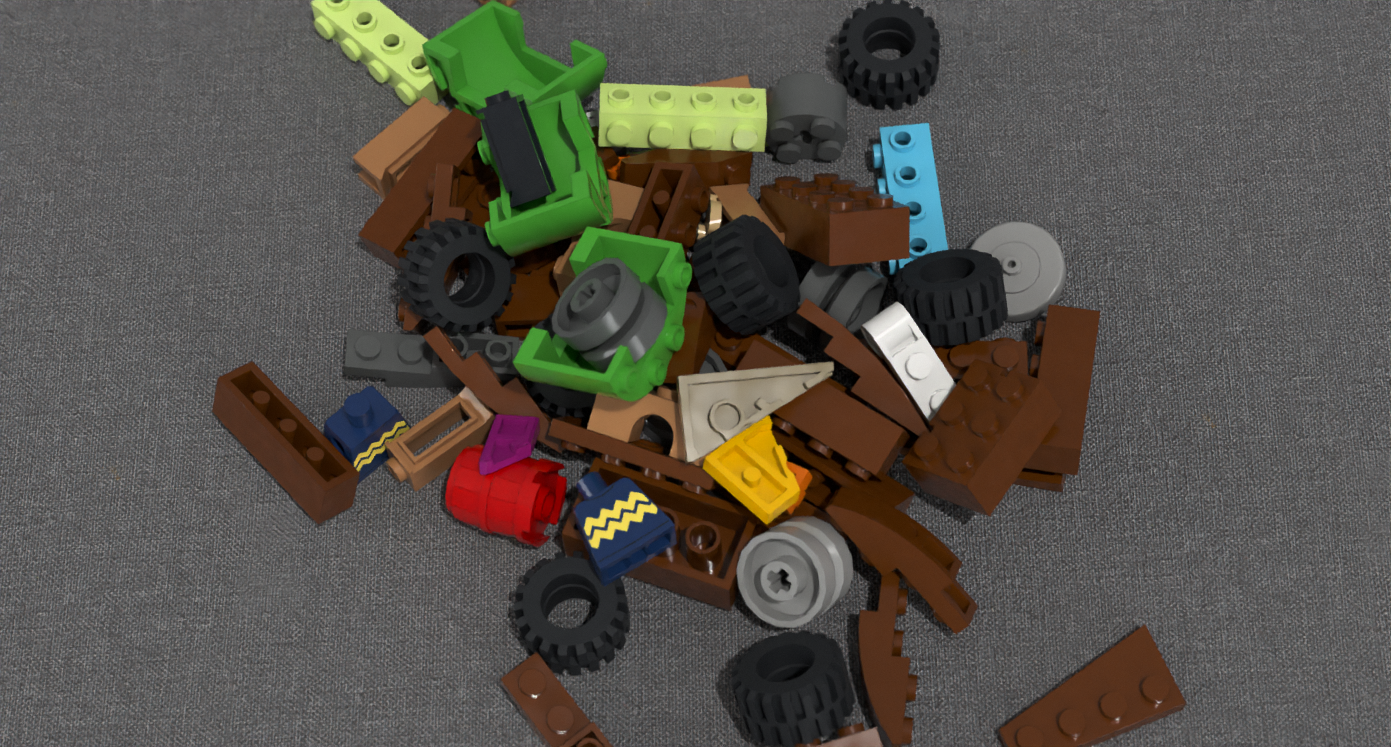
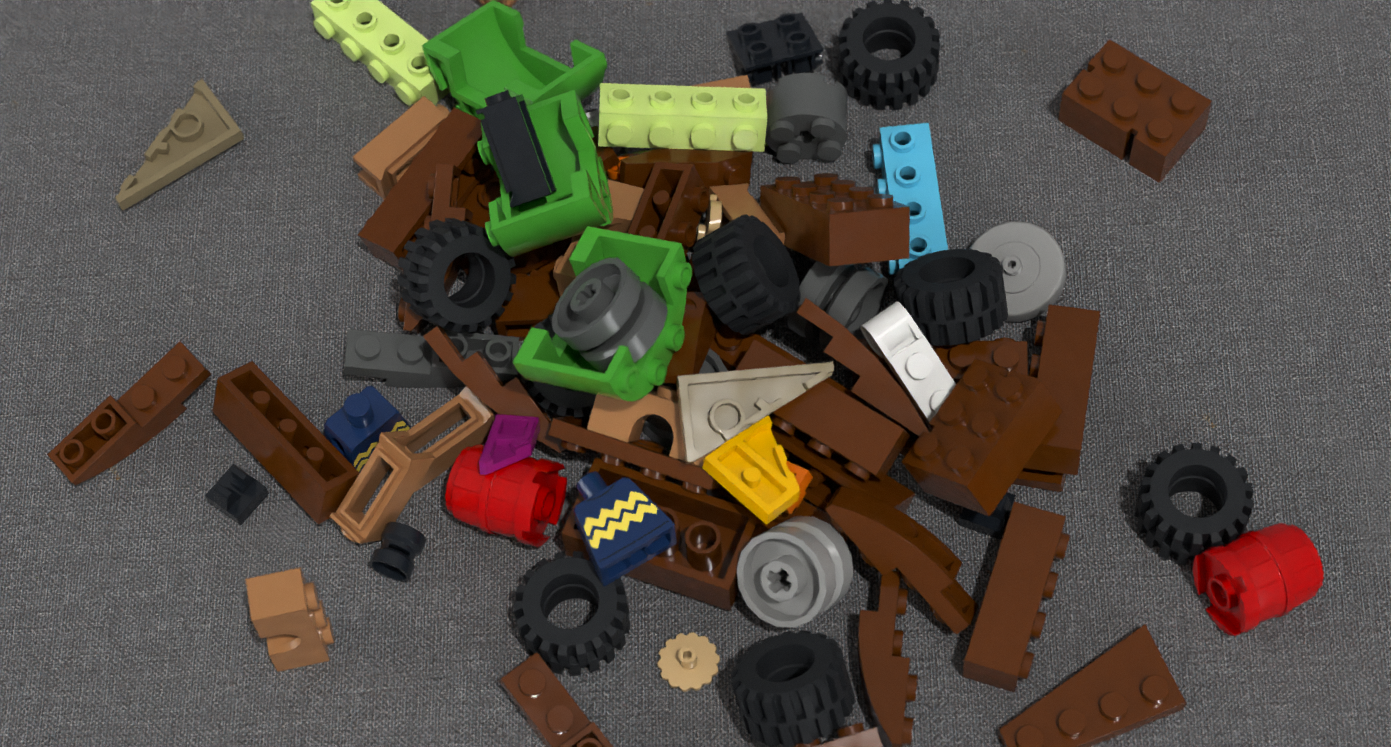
none -> reddish brown slope [47,341,211,485]
none -> dark tan wing [115,79,244,211]
none -> black tile [205,464,269,526]
none -> medium nougat arch [245,568,335,672]
none -> medium nougat window [330,431,436,544]
none -> black wheel [369,522,427,582]
none -> tan piece [657,632,720,692]
none -> black hinge [727,12,824,86]
none -> black tile [959,492,1016,540]
none -> reddish brown brick [962,502,1071,693]
none -> reddish brown piece [1058,39,1212,183]
none -> black tyre [1135,443,1254,565]
none -> red piece [1193,523,1324,636]

